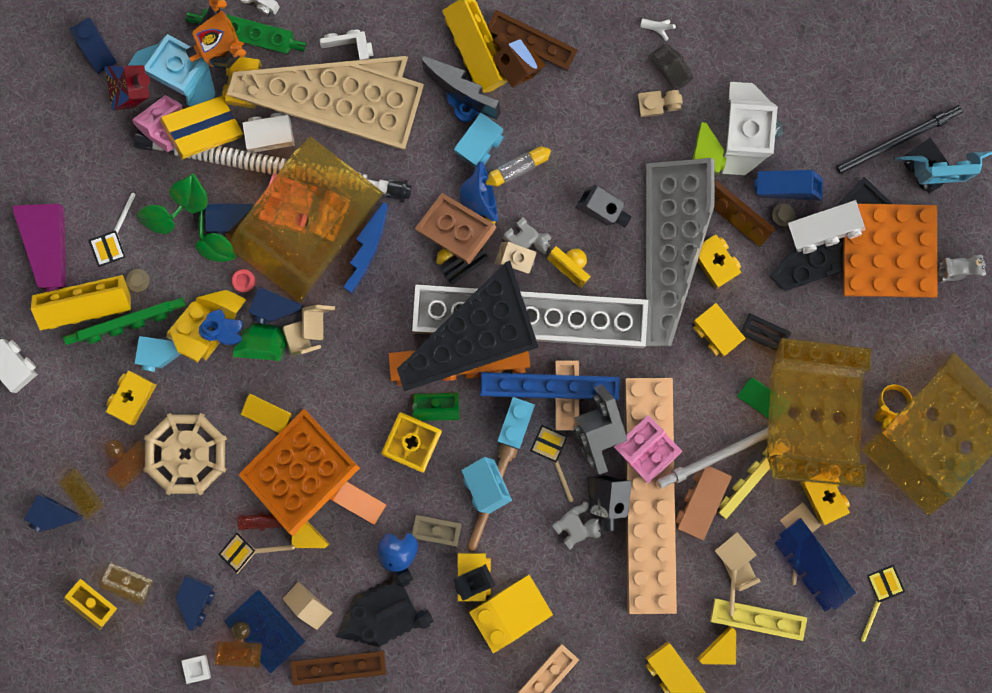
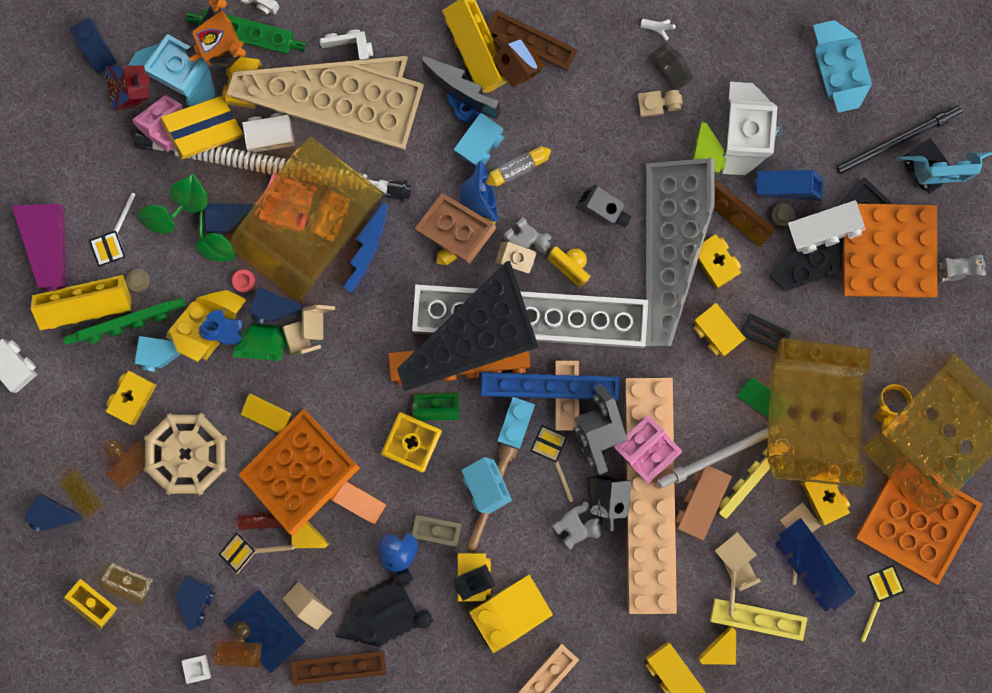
black tile [439,248,489,285] -> none
none -> medium azure piece [813,20,872,113]
none -> orange plate [855,457,983,585]

